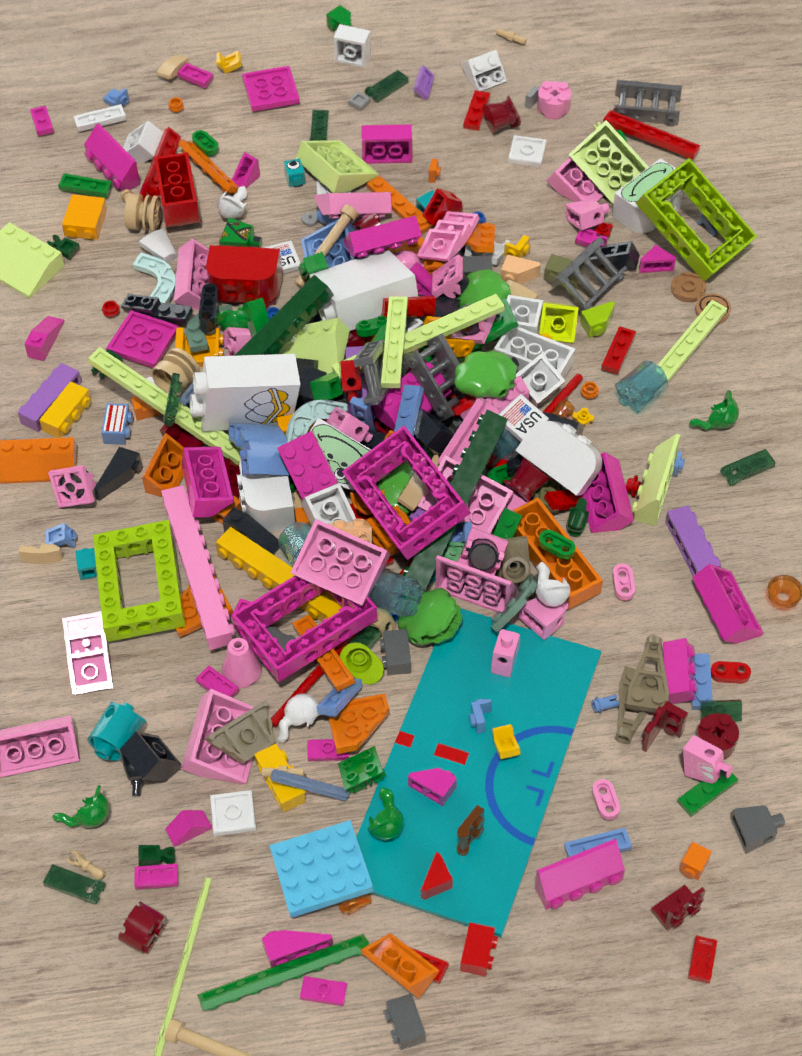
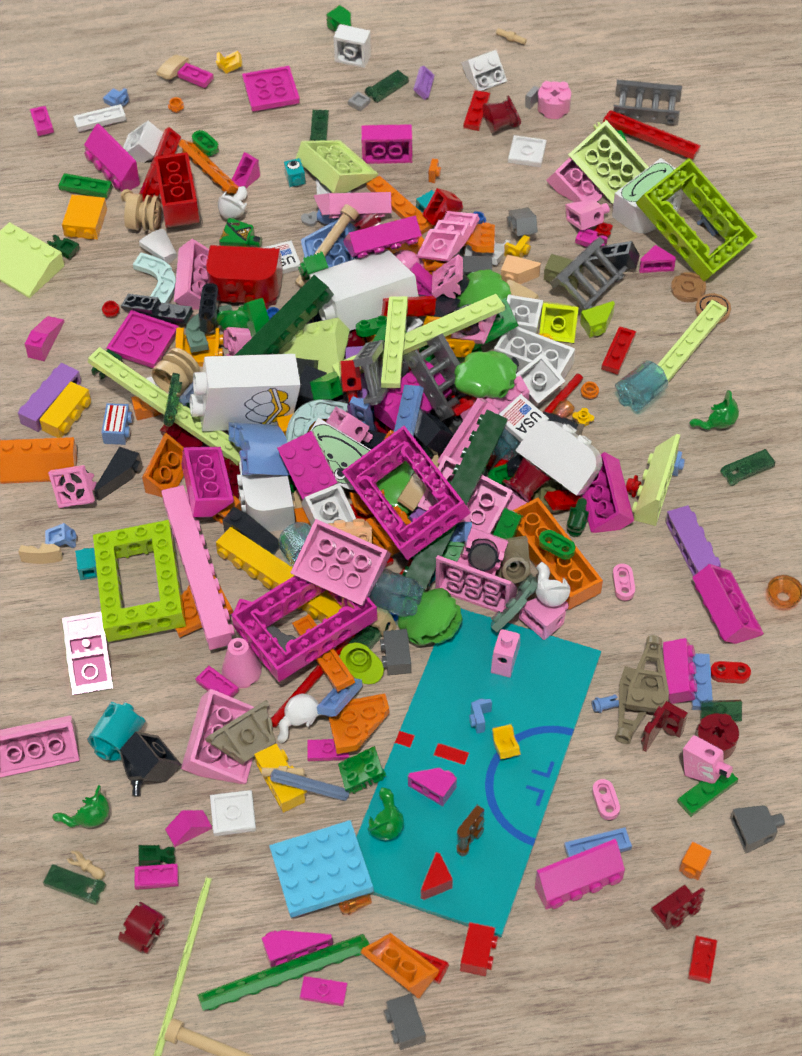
none -> brick [506,207,538,236]

